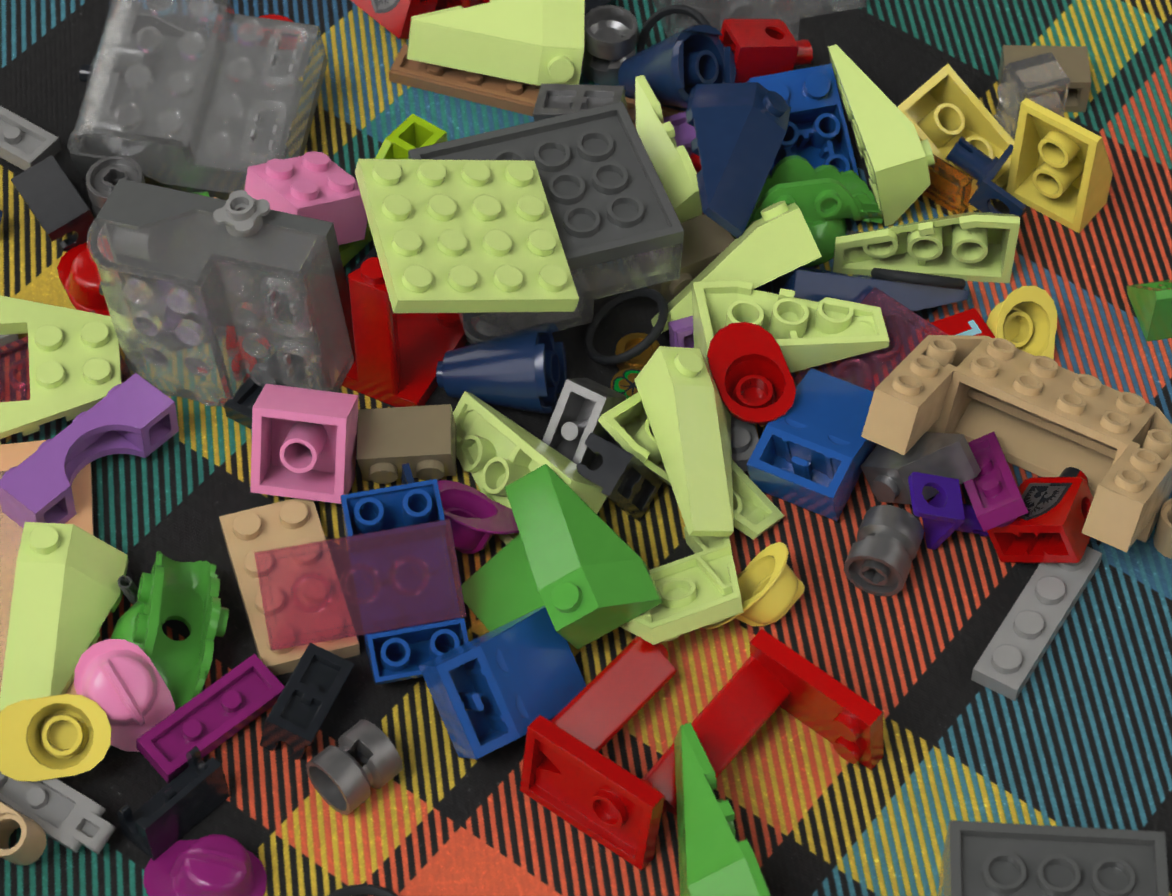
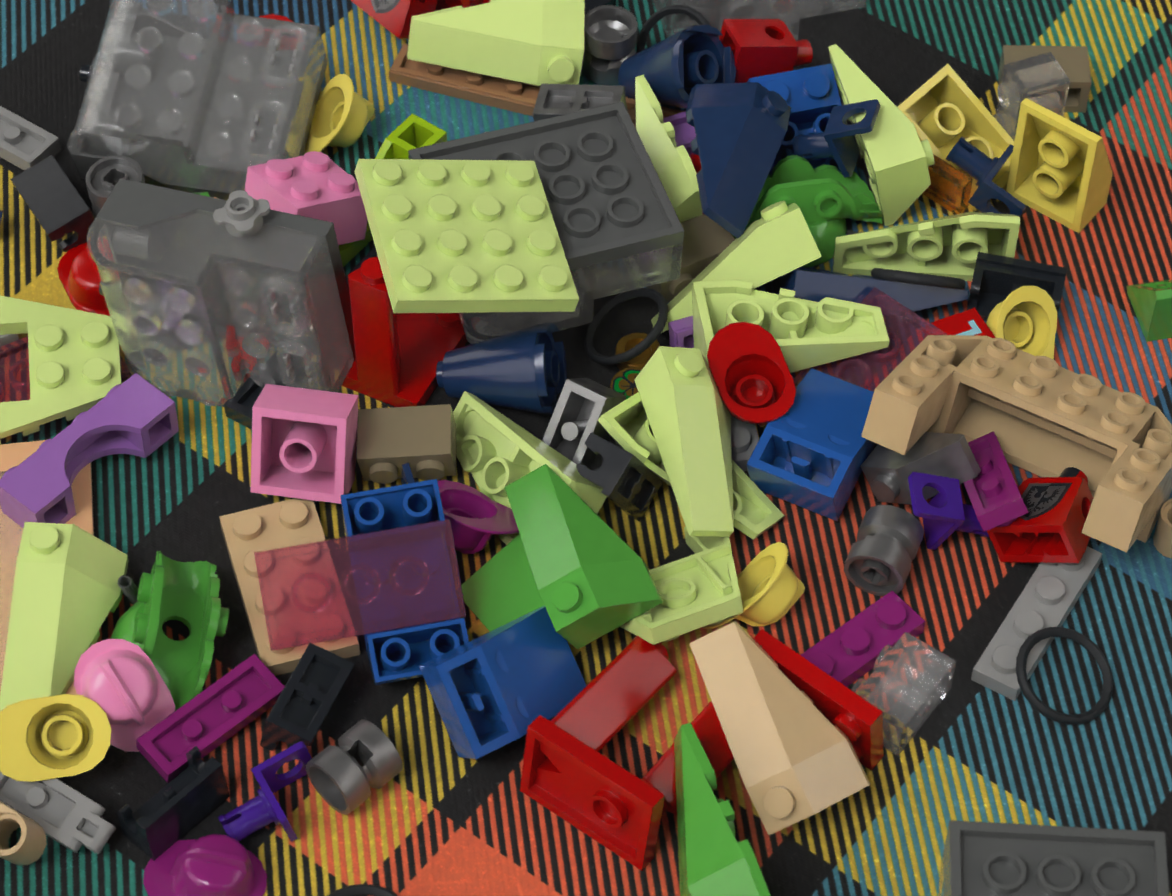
none -> dark purple bracket [218,741,312,842]
none -> light yellow piece [304,74,375,154]
none -> tan wedge [689,621,870,836]
none -> dark blue bracket [793,99,881,178]
none -> magenta plate [801,591,925,687]
none -> clear brick [851,632,956,756]
none -> black hinge [967,252,1067,321]
none -> black tyre [1016,627,1113,725]

